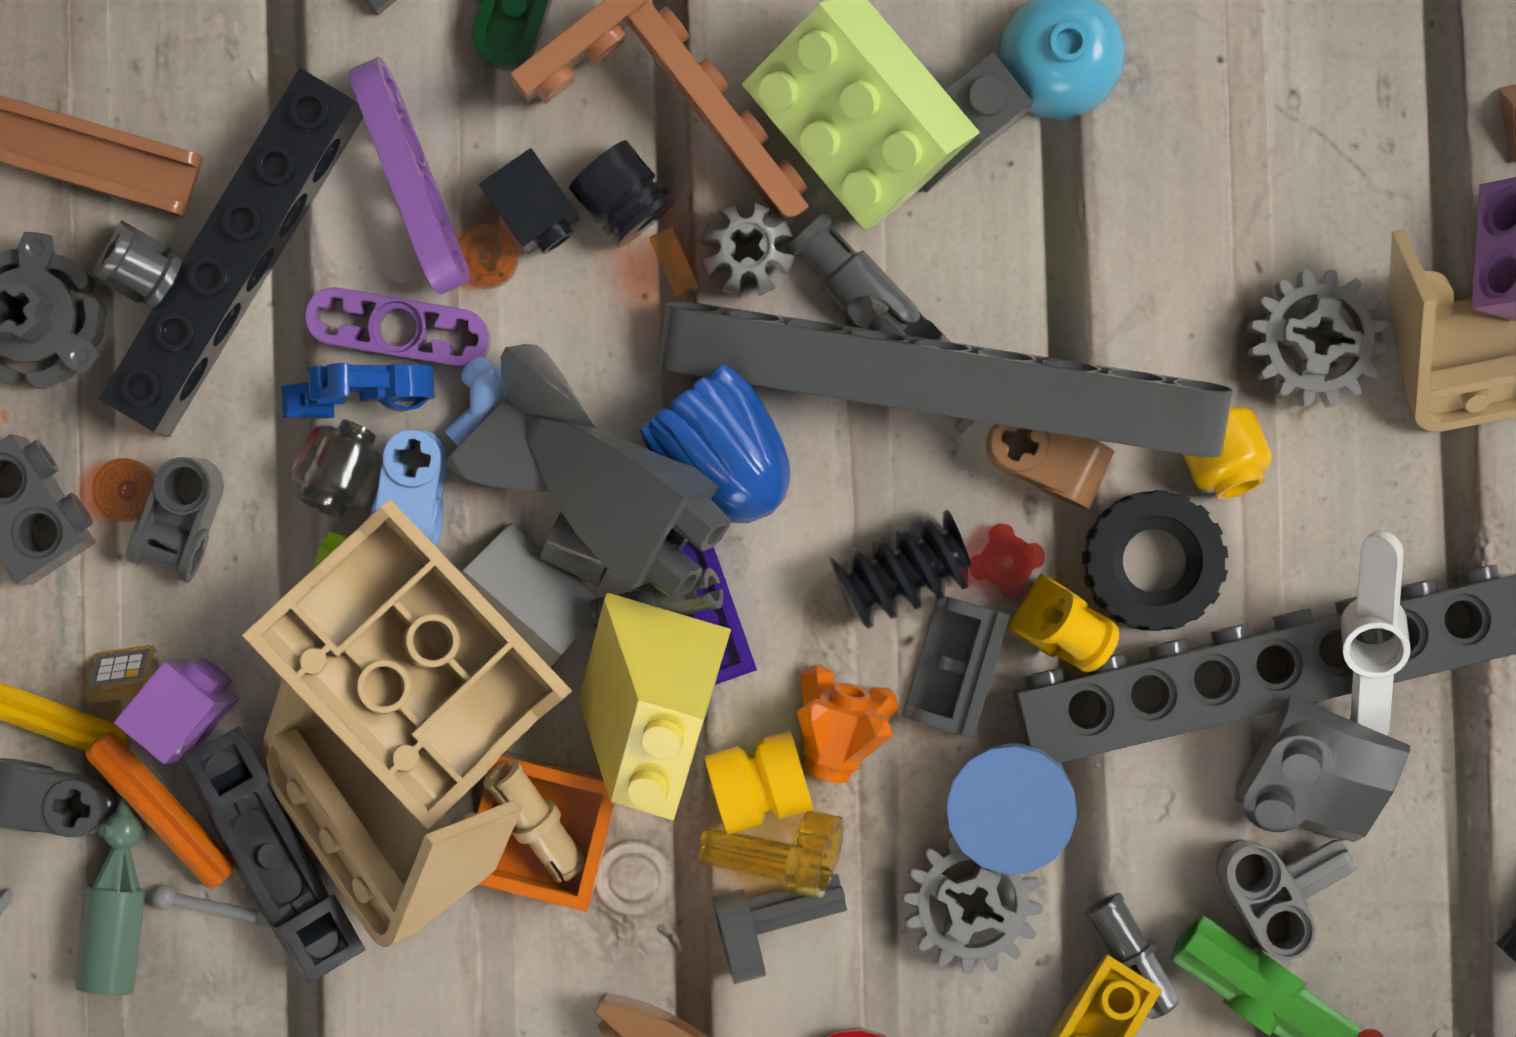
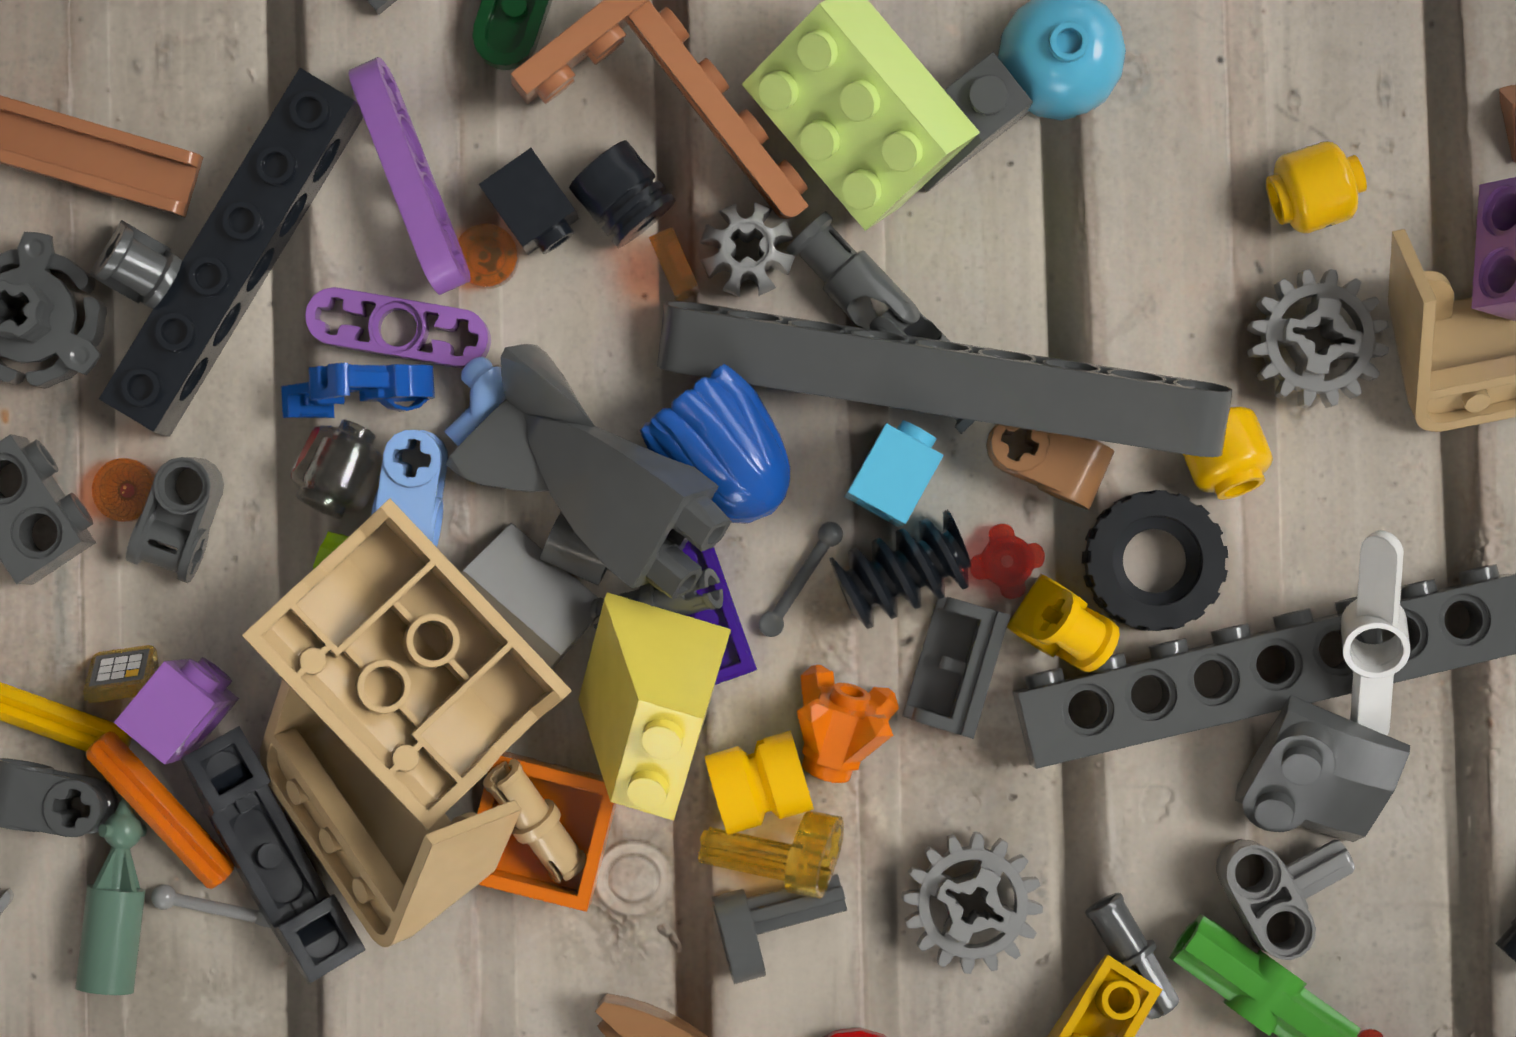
medium blue tile [946,743,1077,875] -> none
none -> dark grey hinge [759,522,843,637]
none -> medium azure brick [844,420,944,527]
none -> yellow head [1266,141,1367,234]

